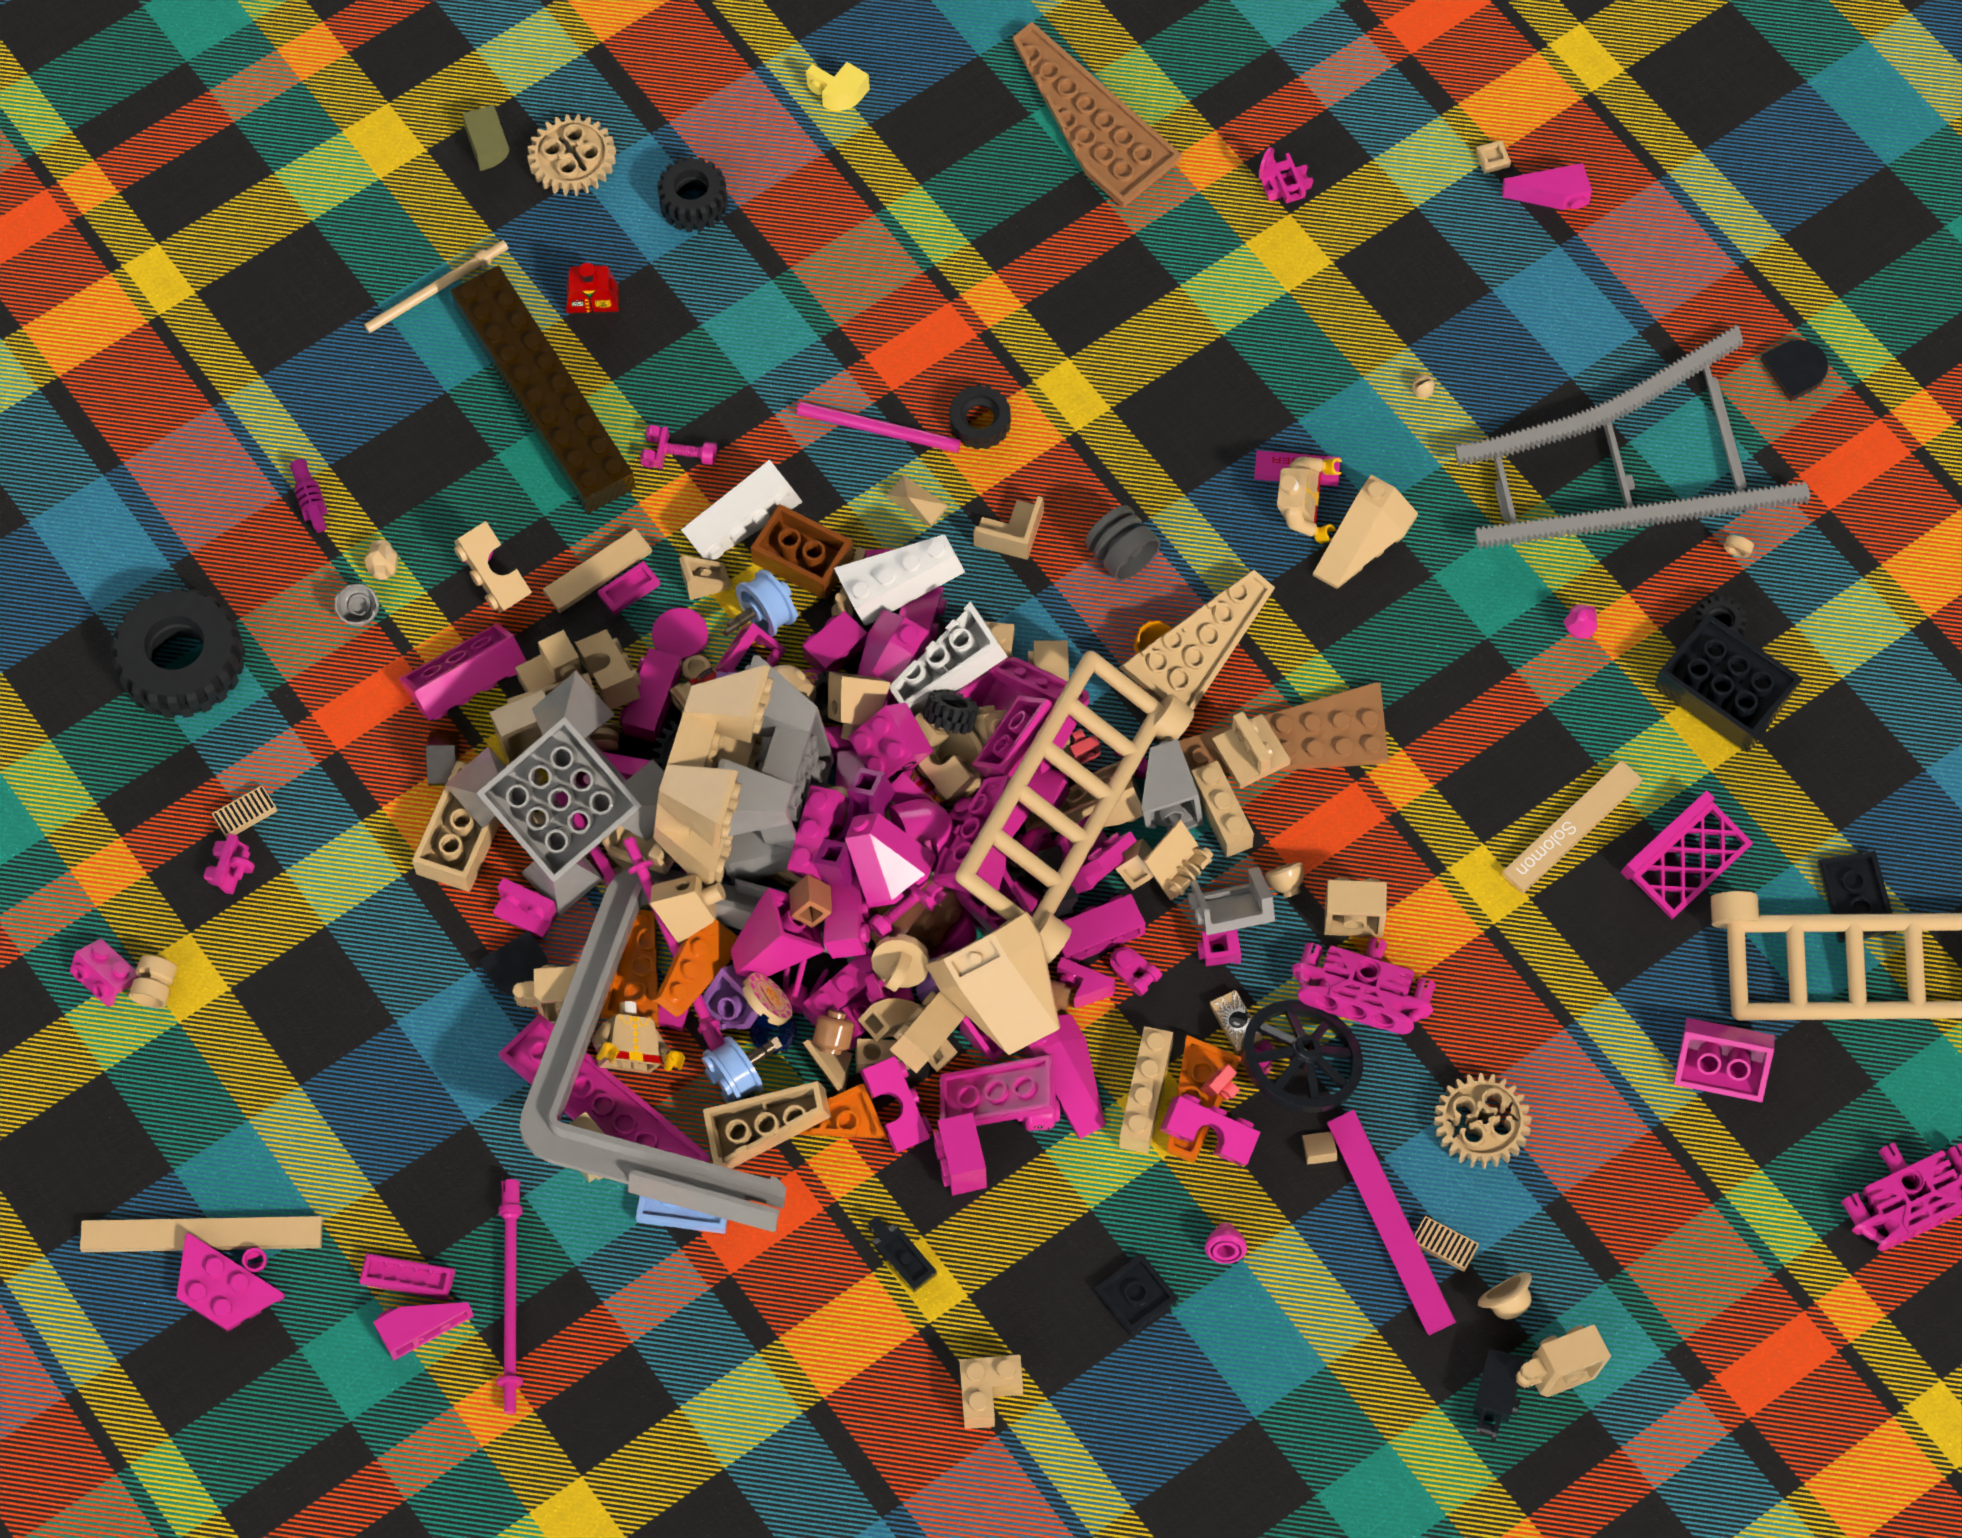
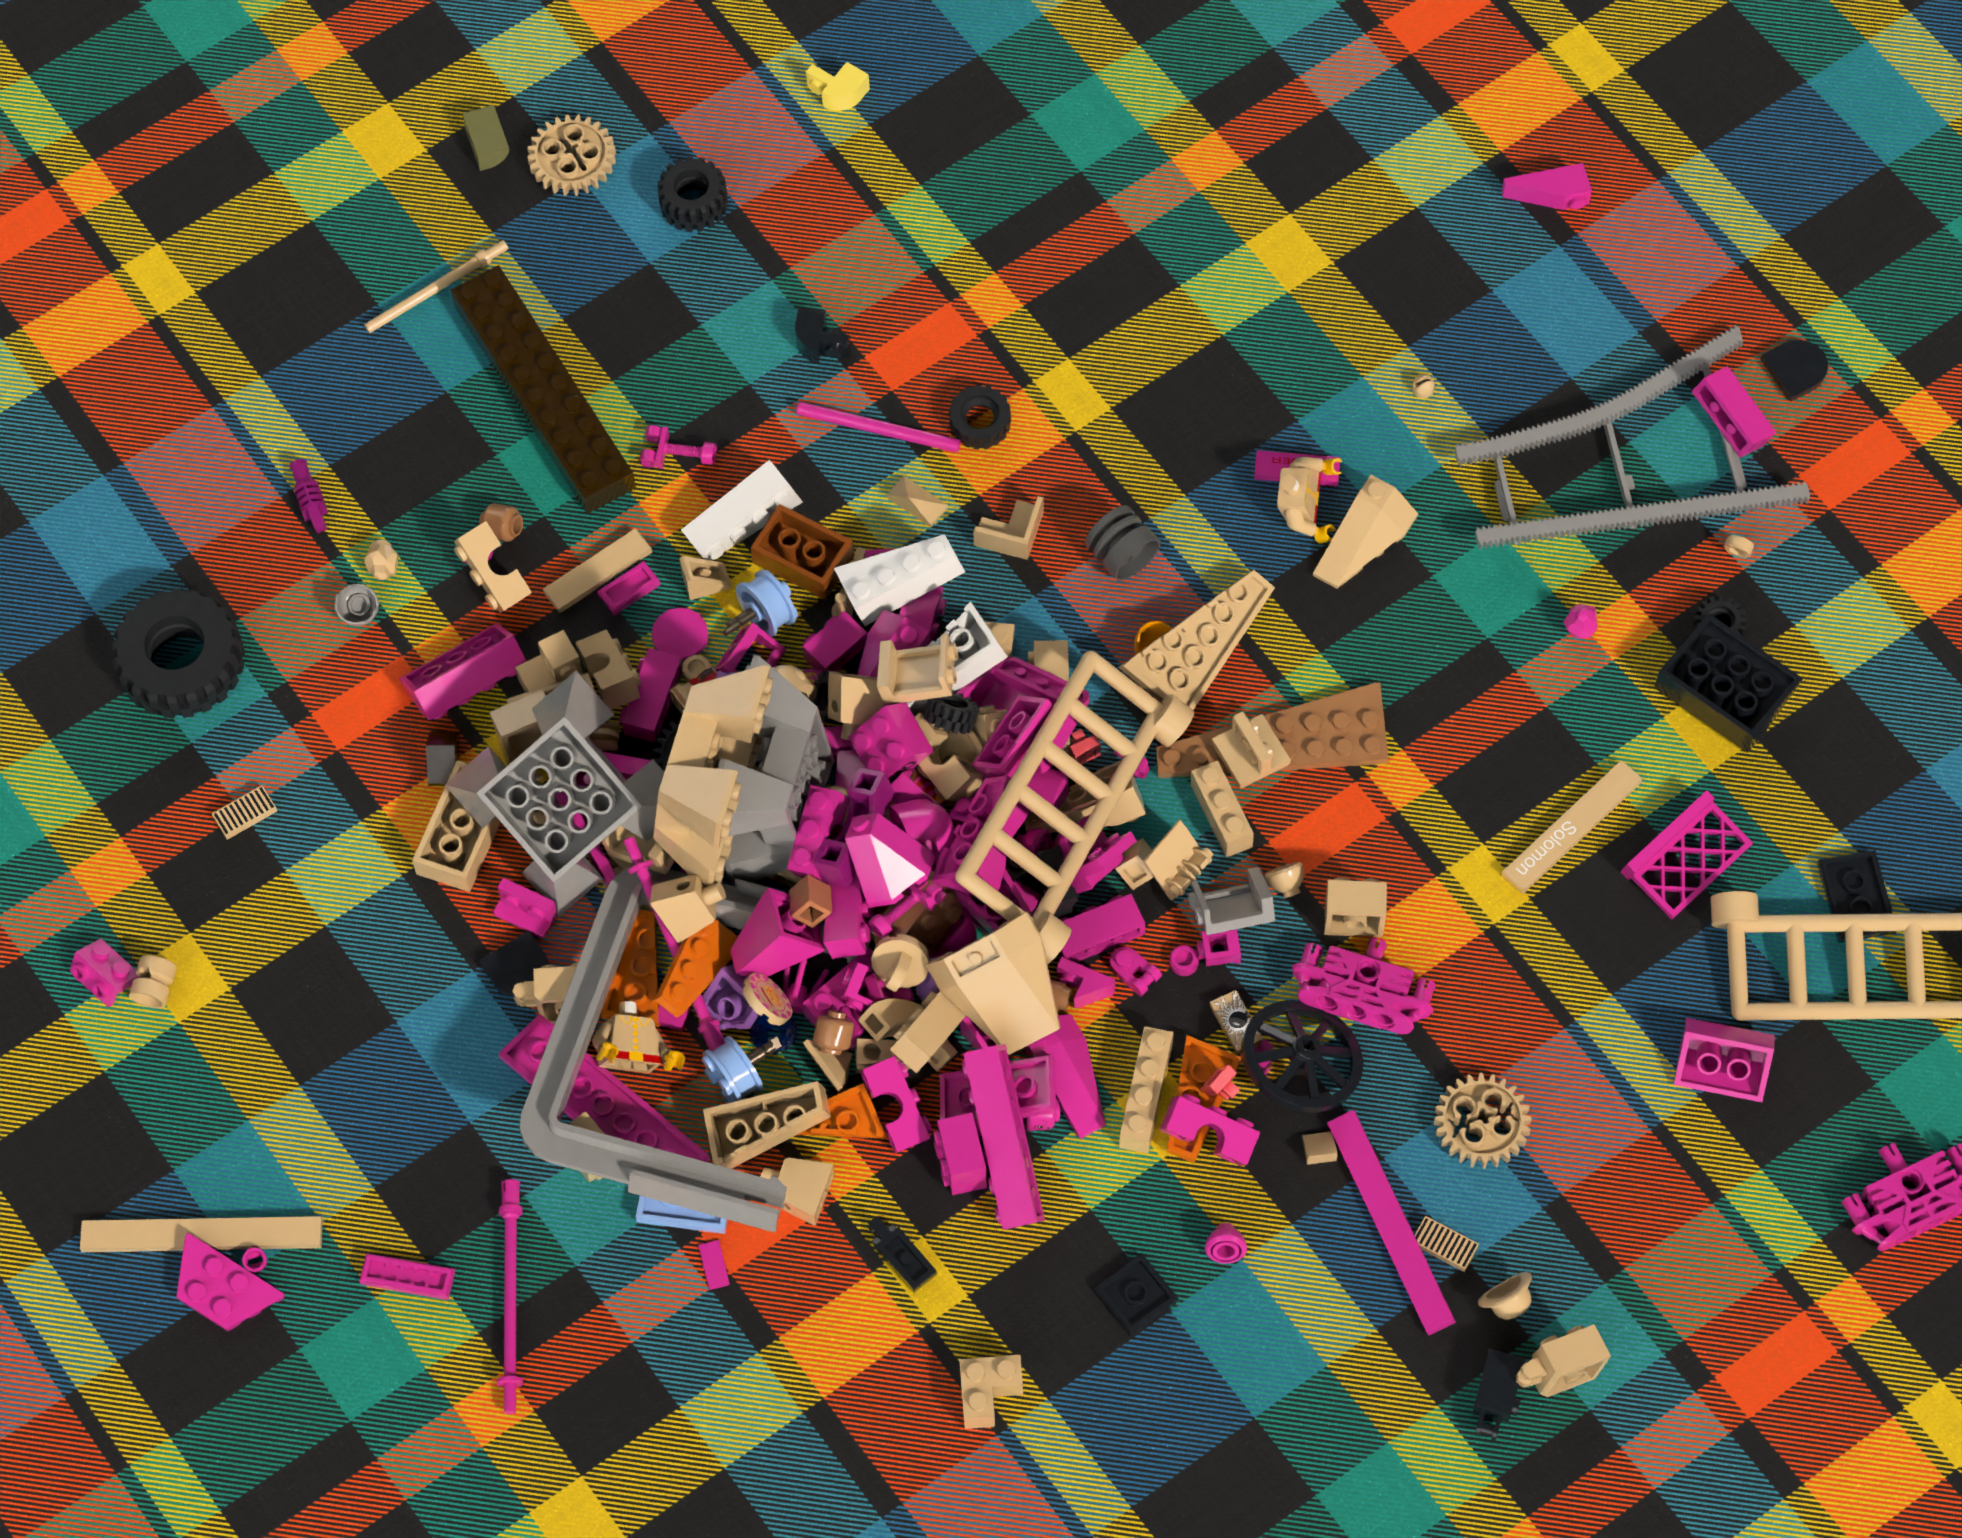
dark pink hips [204,834,255,894] -> none
dark pink slope [373,1302,474,1361] -> none
red torso [566,263,619,313] -> none
medium nougat wing [1013,22,1182,208] -> none
light grey slope [1141,739,1204,832] -> none
dark pink piece [1259,147,1313,203] -> none
tan tile [1476,140,1511,174] -> none
none -> medium nougat head [479,503,523,542]
none -> dark pink window [698,1240,730,1290]
none -> tan torso [760,1157,834,1226]
none -> black brick [795,308,850,364]
none -> dark pink bracket [841,962,873,1011]
none -> tan panel [877,634,958,705]
none -> dark pink brick [962,1044,1045,1230]
none -> dark pink tile [1169,945,1199,976]
none -> dark pink brick [1692,366,1777,458]

